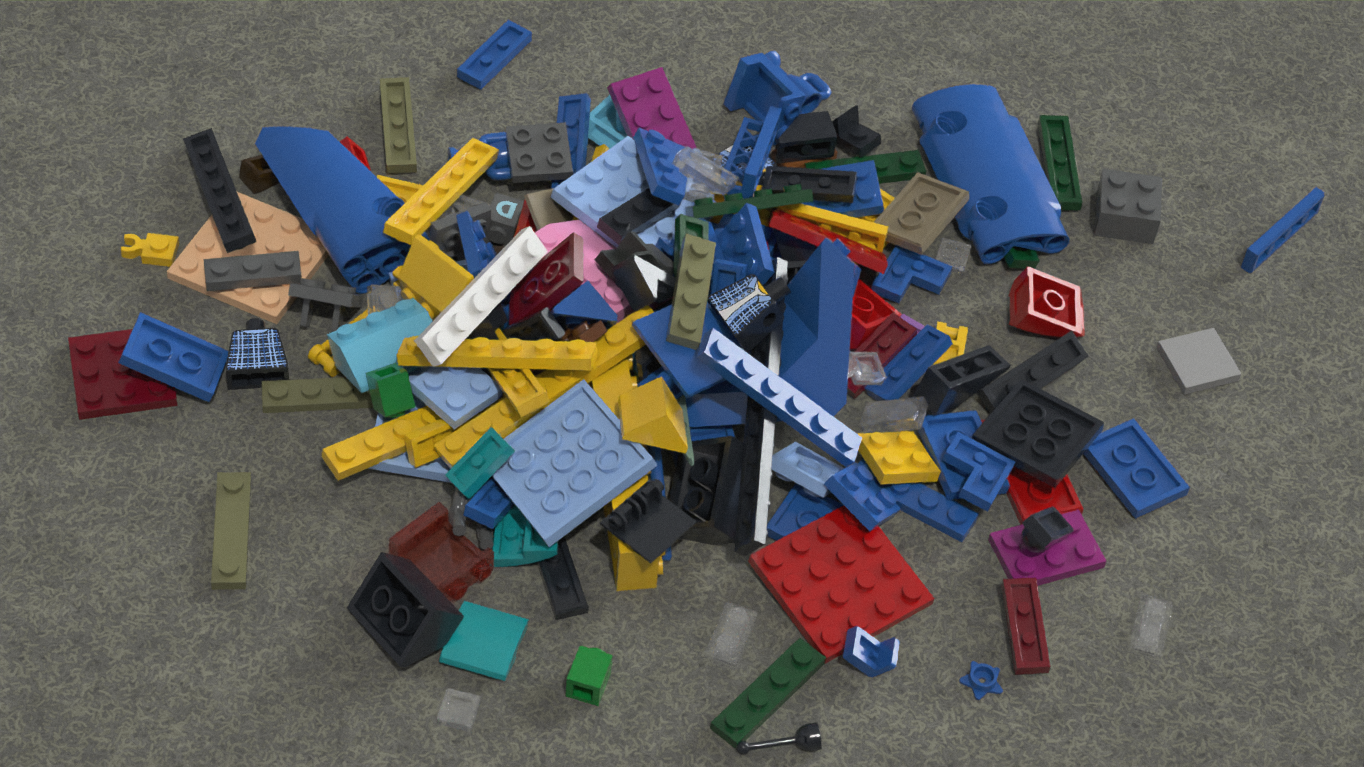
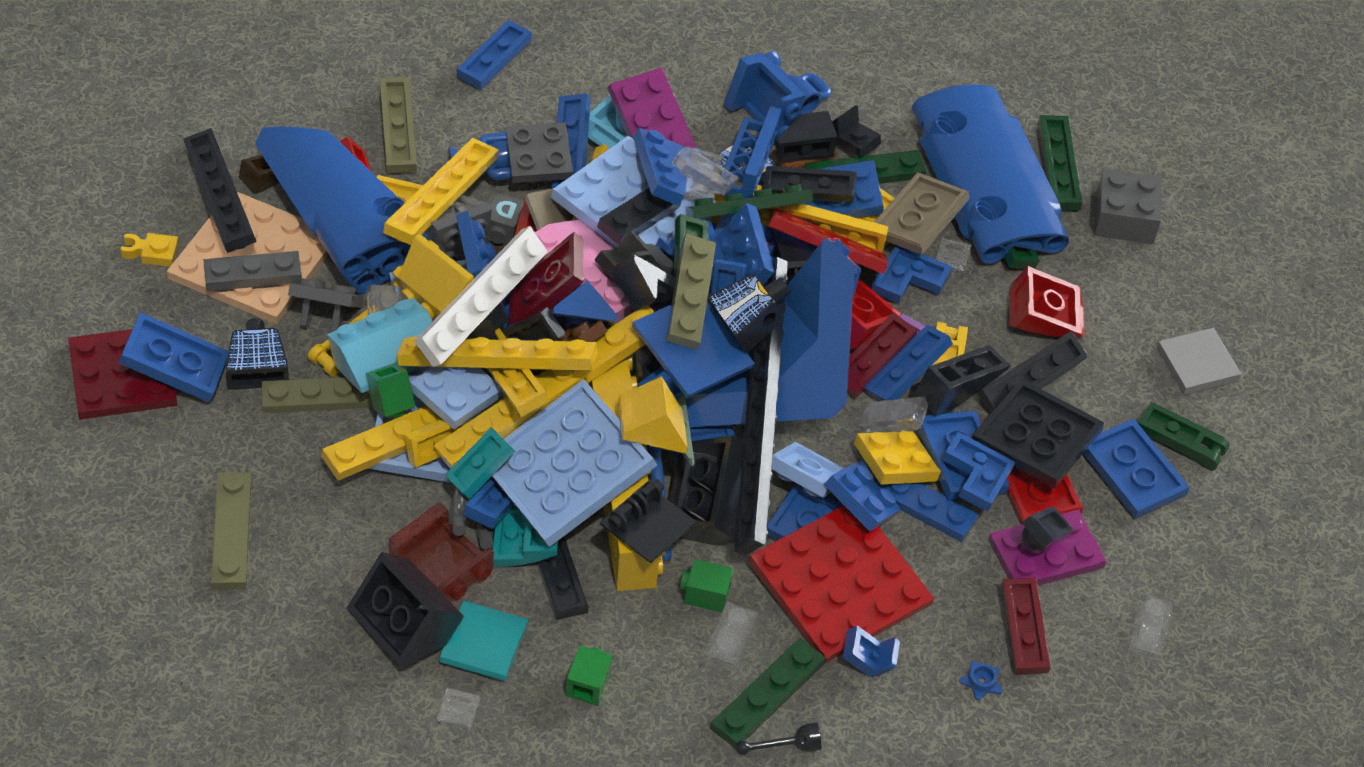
plate [696,328,862,467] -> none
clear plate [848,352,887,385] -> none
blue tile [1241,187,1325,273] -> none
none -> green brick [680,559,733,613]
none -> dark green plate [1138,402,1230,471]

